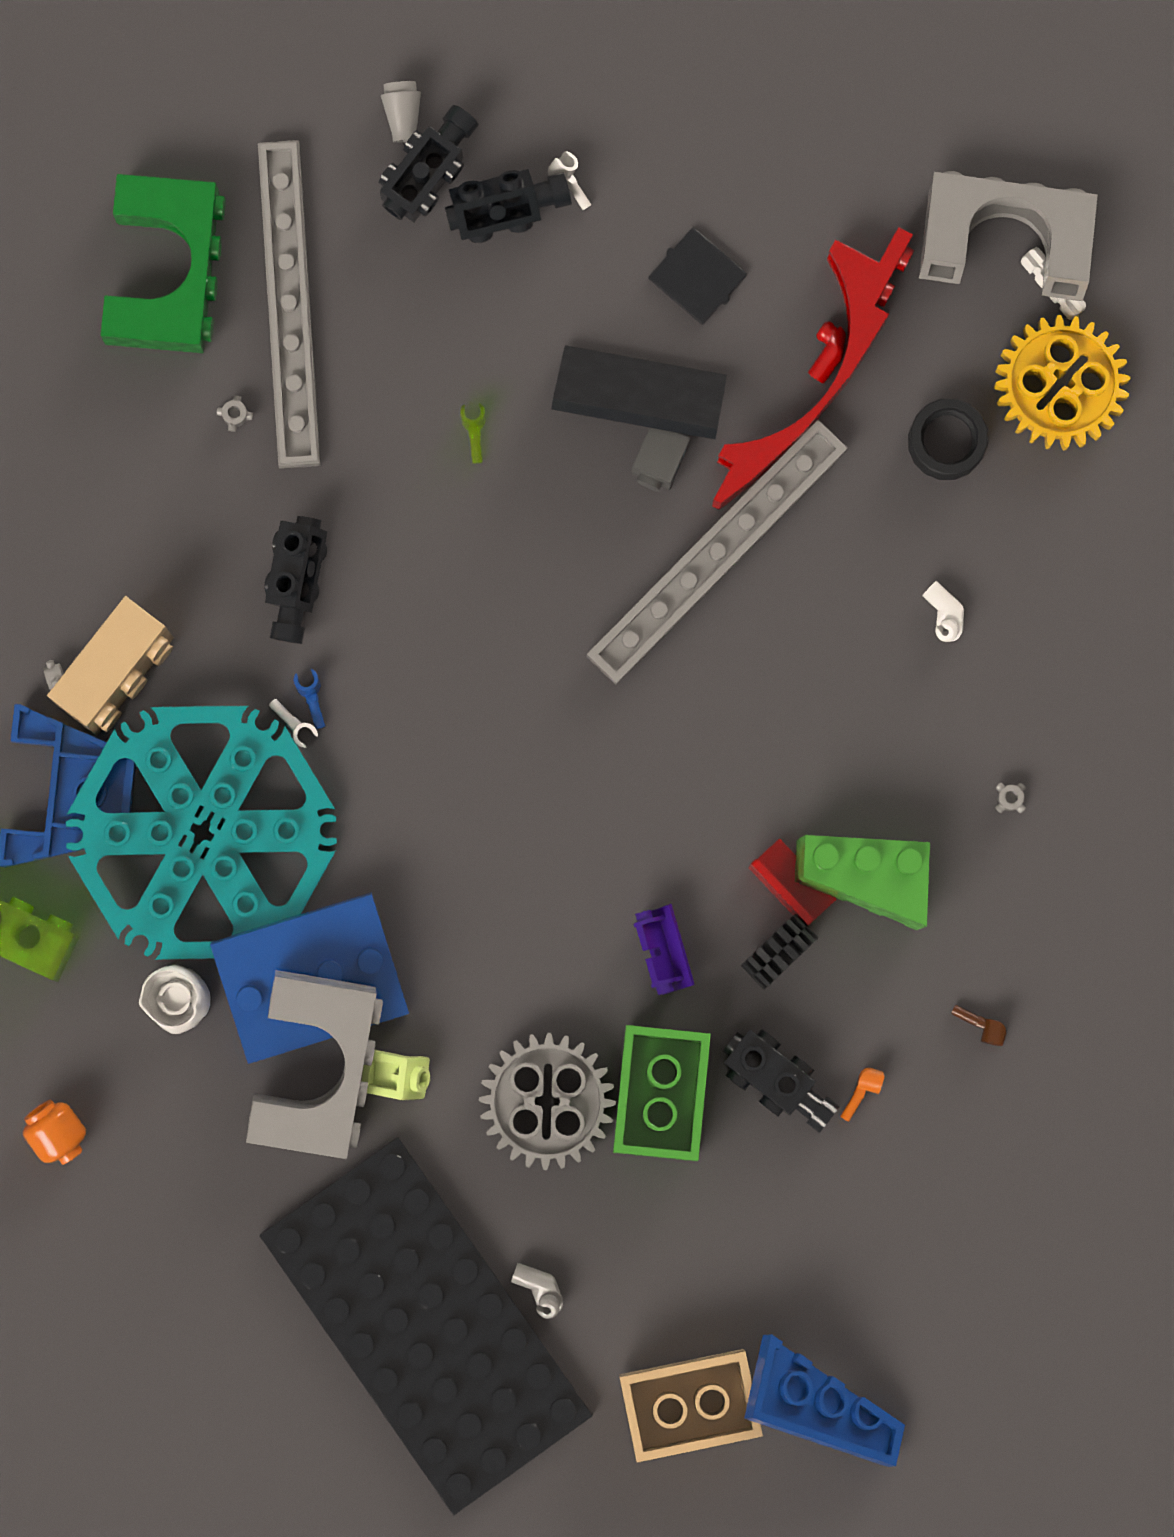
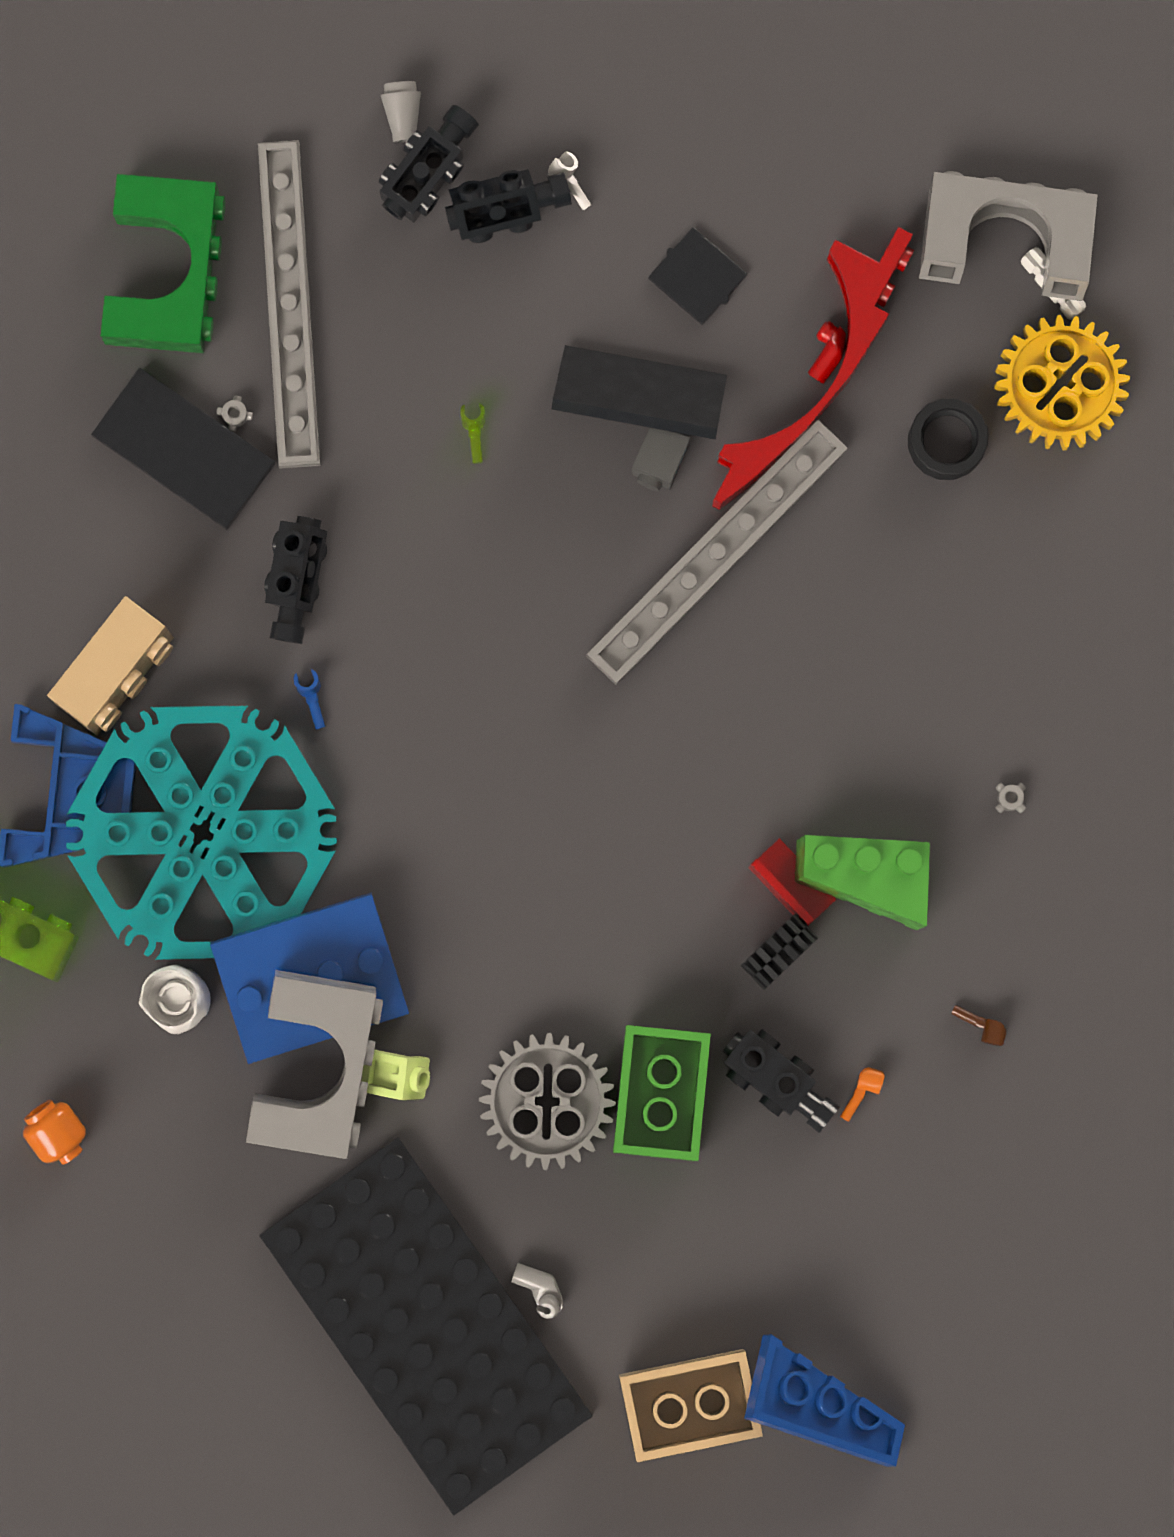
light grey piece [43,660,64,691] -> none
white hand [269,699,318,748] -> none
dark purple hinge [633,904,695,995] -> none
white arm [922,581,964,642] -> none
none -> black tile [91,368,275,530]

